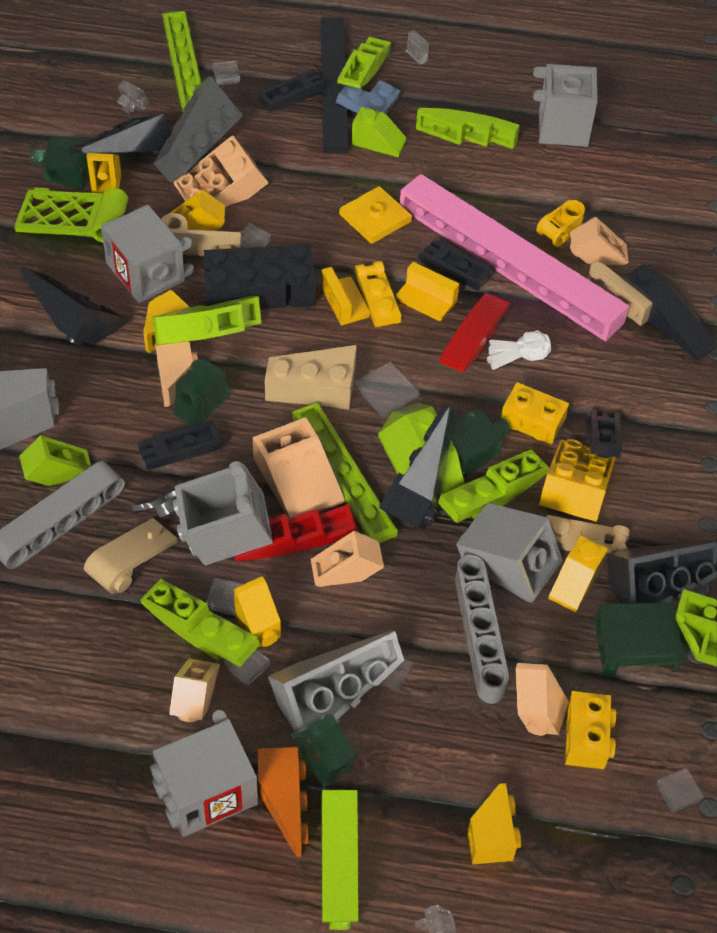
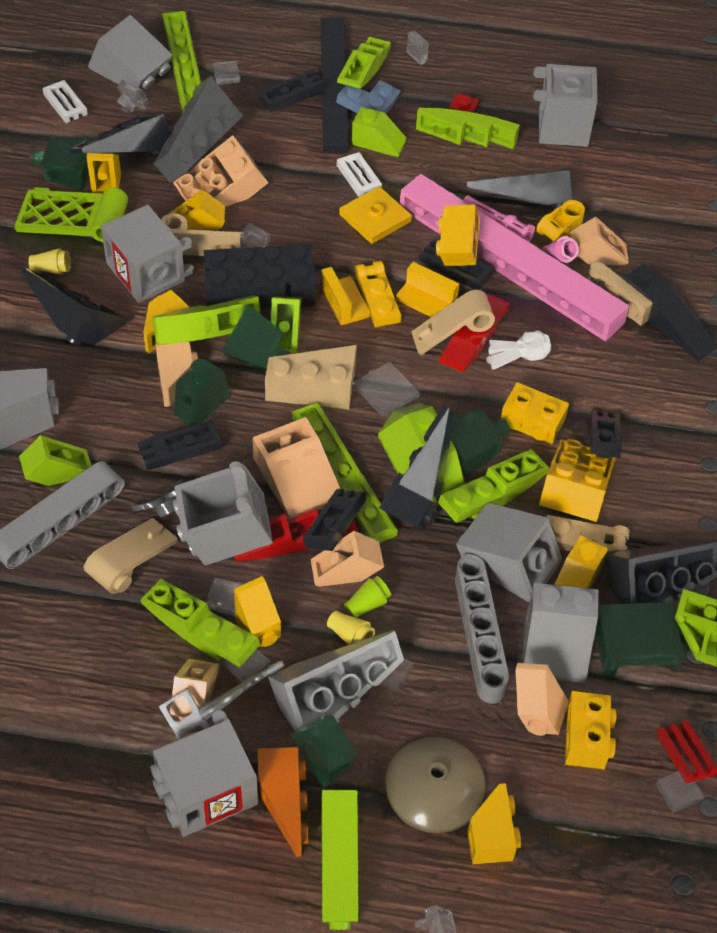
none -> light yellow cone [29,248,71,275]
none -> white tile [43,80,88,123]
none -> light grey slope [88,15,173,94]
none -> light grey piece [158,661,284,740]
none -> clear green torso [220,305,292,369]
none -> lime slope [269,296,301,355]
none -> black hinge [303,488,366,551]
none -> light yellow cone [327,611,375,645]
none -> white tile [337,152,382,197]
none -> lime cone [344,576,392,618]
none -> dark tan dish [385,737,486,833]
none -> tan door [411,290,495,355]
none -> yellow brick [436,205,480,266]
none -> red plate [448,93,479,113]
none -> bright pink pin [463,195,535,242]
none -> wedge [467,170,573,209]
none -> light grey slope [522,583,598,683]
none -> bright pink cone [542,236,579,263]
none -> red tile [657,720,717,784]

